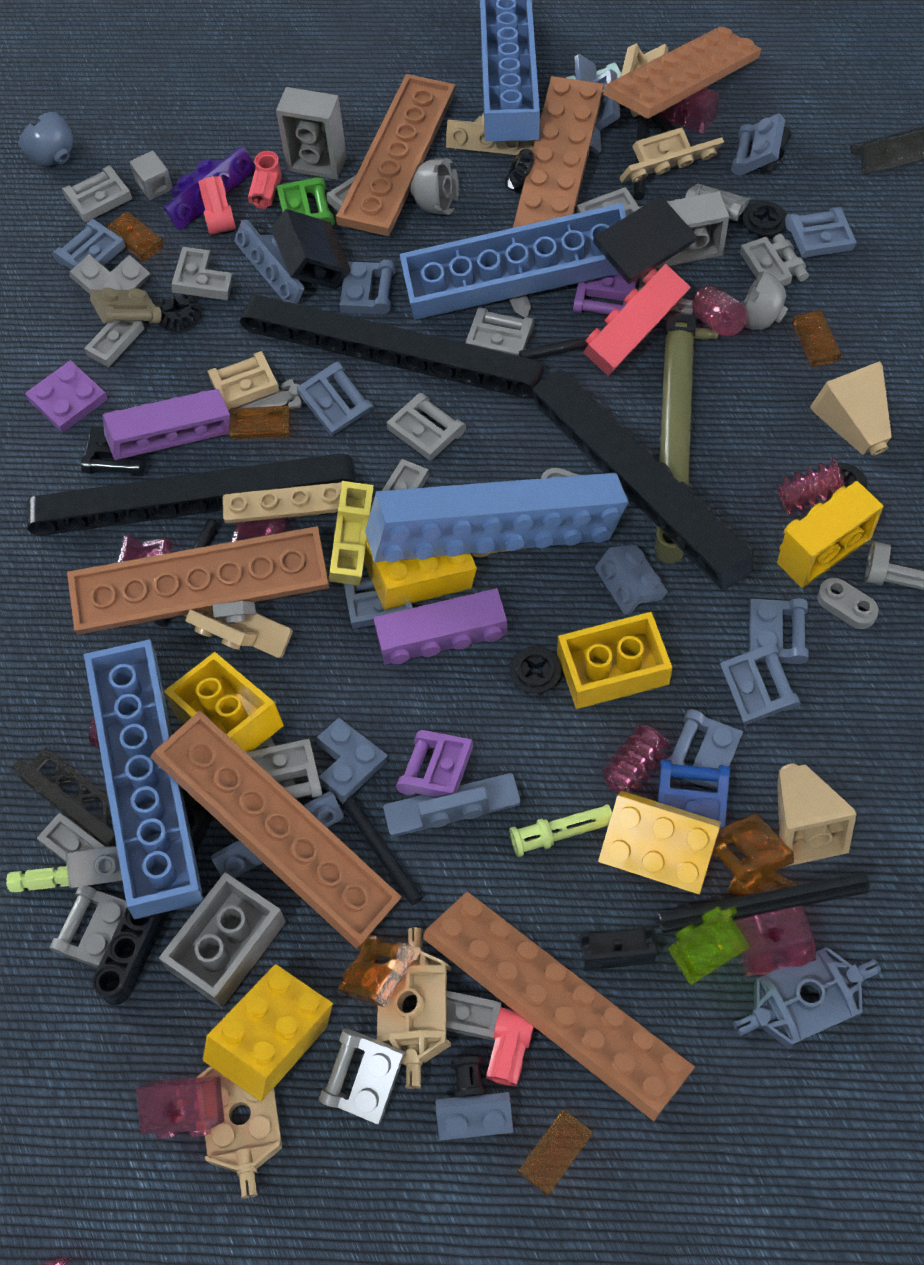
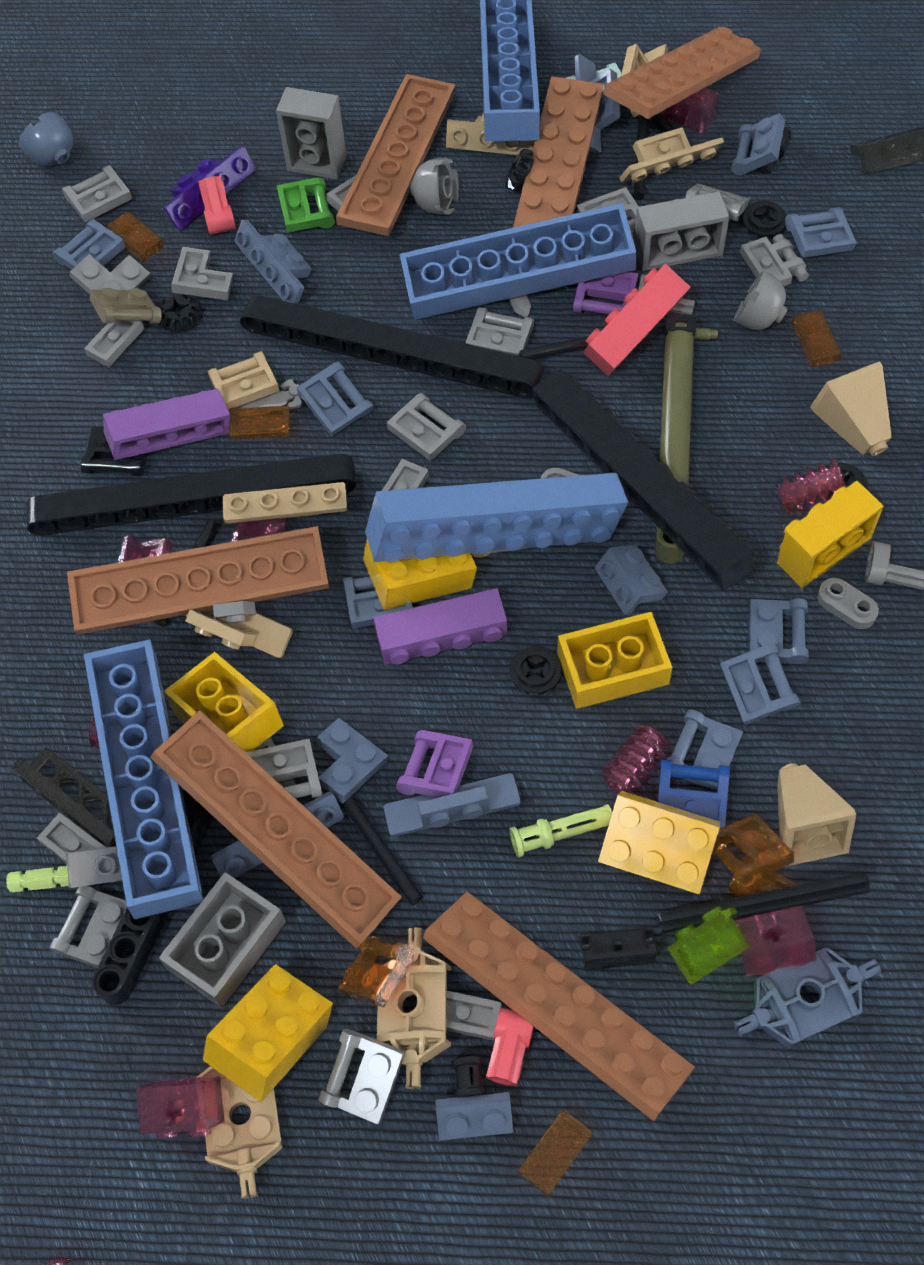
medium lavender plate [25,360,108,433] -> none
light grey brick [129,150,173,200] -> none
coral piece [248,151,282,209] -> none
black brick [271,209,351,289] -> none
light yellow arch [328,481,374,586] -> none
sand blue plate [340,260,396,314] -> none
black tile [593,195,697,284] -> none
clear pink piece [692,285,747,336] -> none

